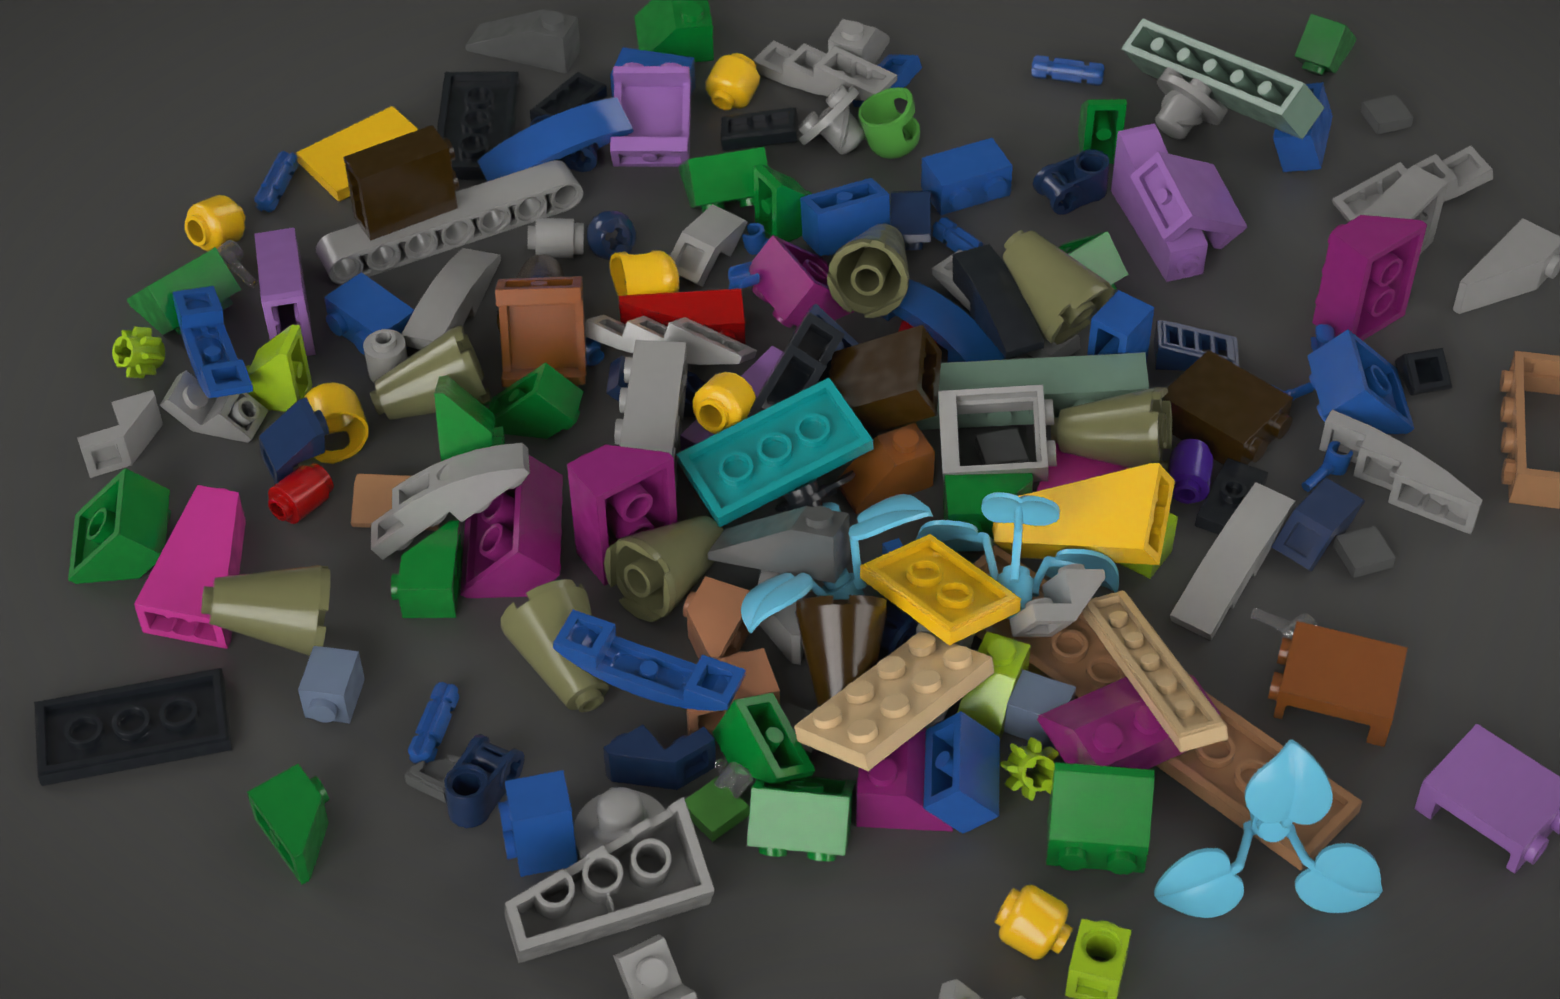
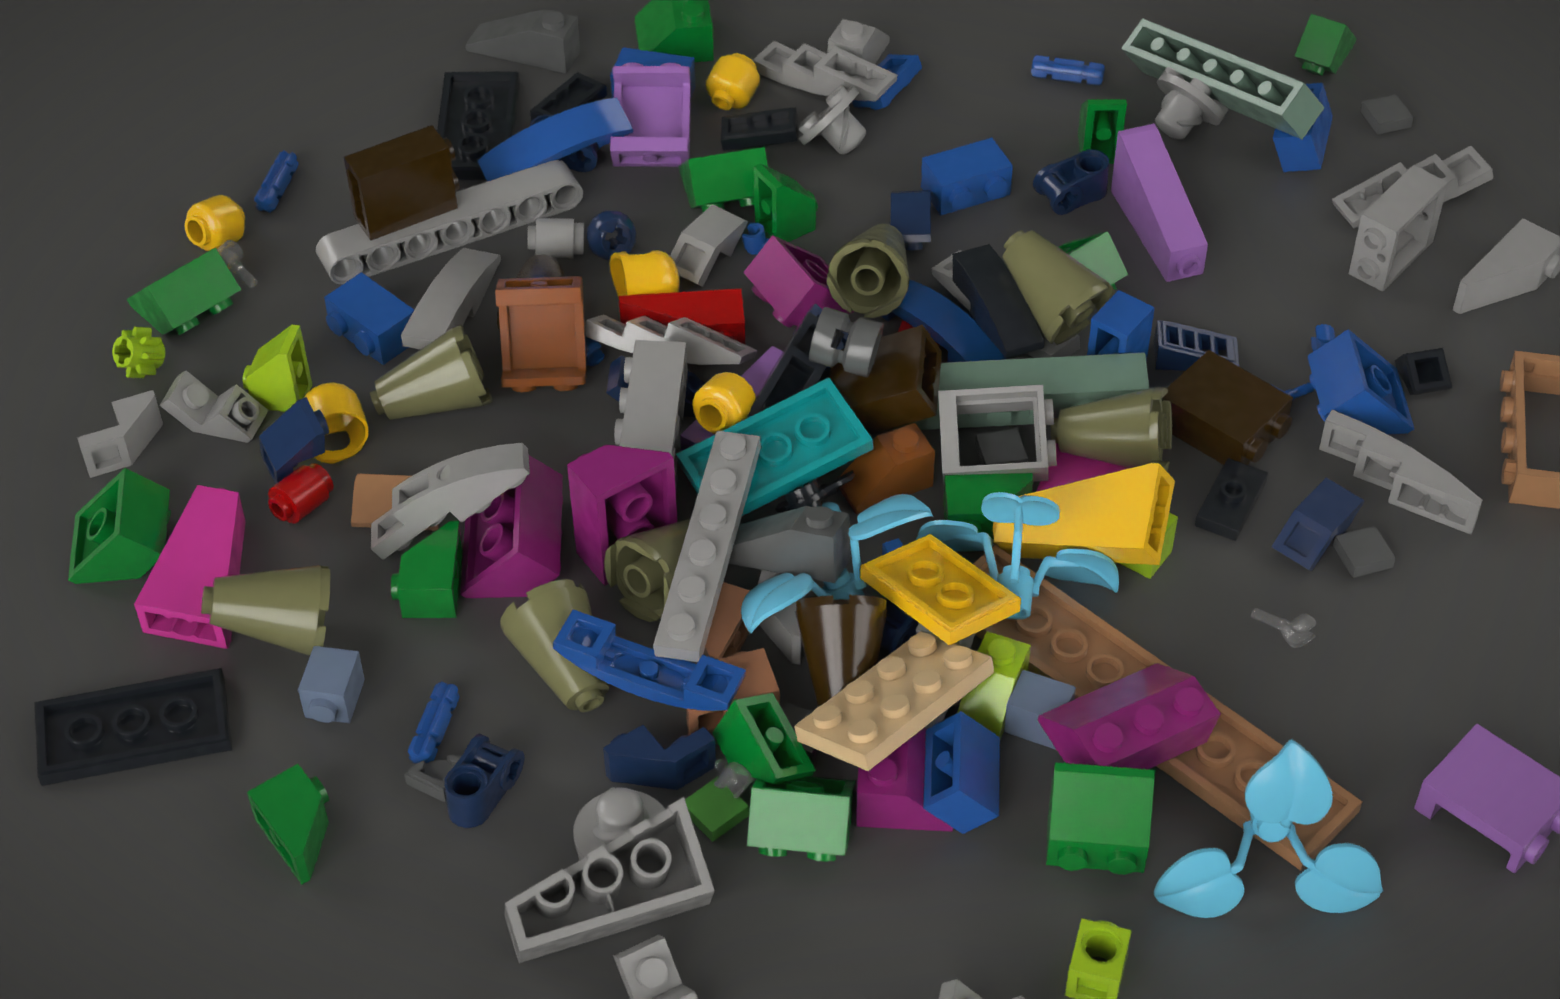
blue slope [173,286,253,398] -> none
medium lavender slope [254,227,316,356] -> none
yellow tile [296,106,419,202] -> none
light grey brick [363,329,408,383] -> none
green slope [434,376,505,461] -> none
green slope [489,362,583,439] -> none
blue brick [498,770,578,877] -> none
blue hand [728,261,760,289] -> none
blue brick [800,178,890,256] -> none
bright green helmet [858,87,920,159] -> none
blue axle [932,217,984,252] -> none
yellow head [994,884,1073,960] -> none
lime gear [1000,737,1059,800] -> none
light grey slope [1009,564,1106,637] -> none
tan tile [1083,590,1228,752] -> none
medium lavender panel [1130,151,1248,249] -> none
dark purple brick [1168,439,1213,504] -> none
light grey slope [1170,482,1296,641] -> none
dark orange panel [1268,621,1408,747] -> none
blue hand [1302,441,1353,492] -> none
magenta slope [1312,215,1427,341] -> none
none -> light grey plate [653,431,761,662]
none -> dark grey wheel [809,307,883,378]

